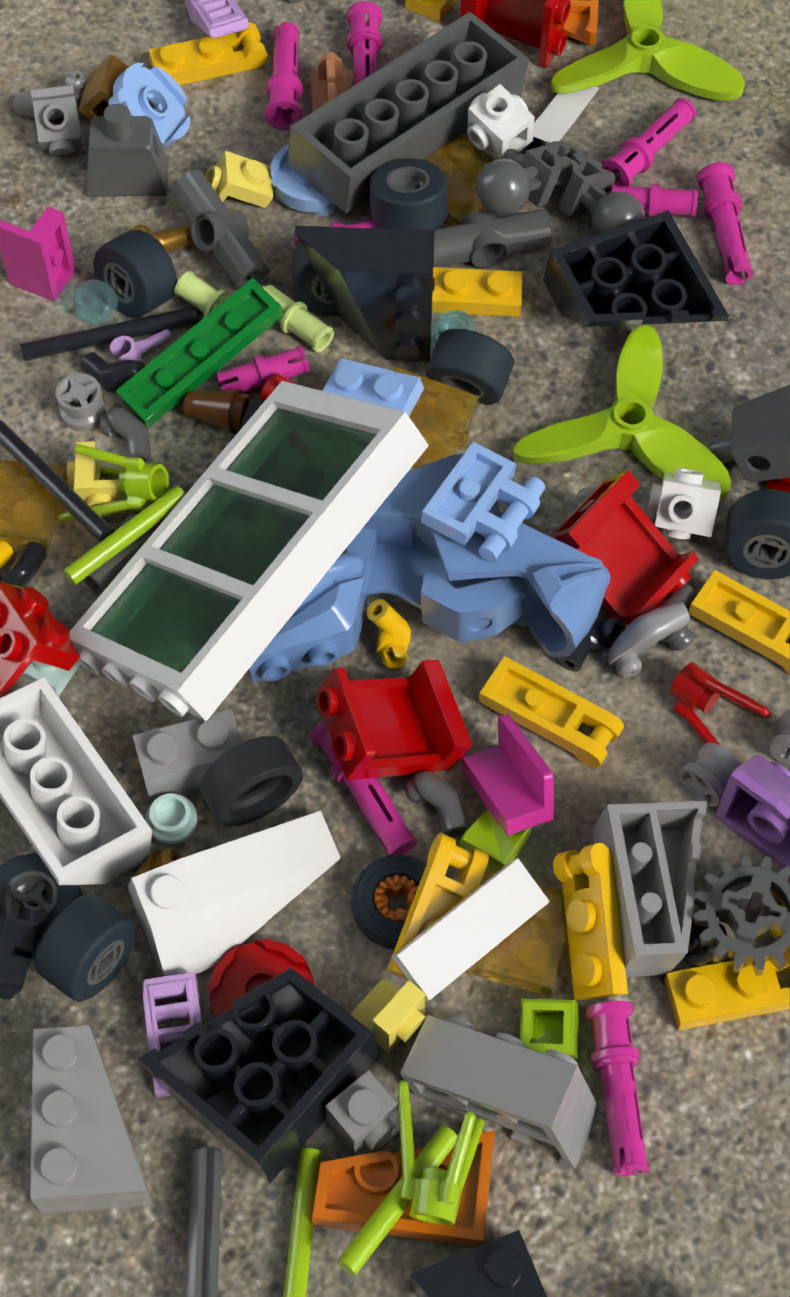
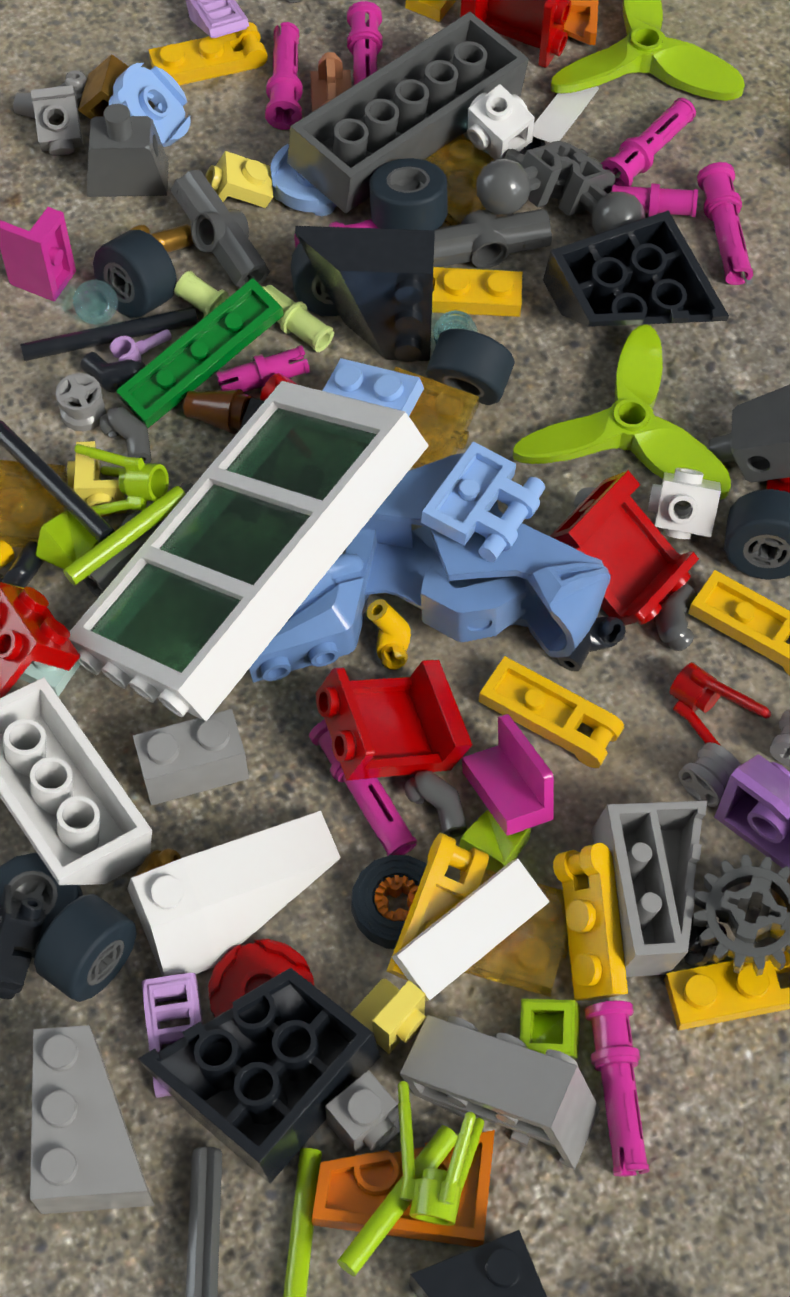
light aqua plate [145,793,197,844] -> none
black tyre [199,736,303,827] -> none
light grey arm [607,601,690,678] -> none
none -> lime slope [36,510,100,569]

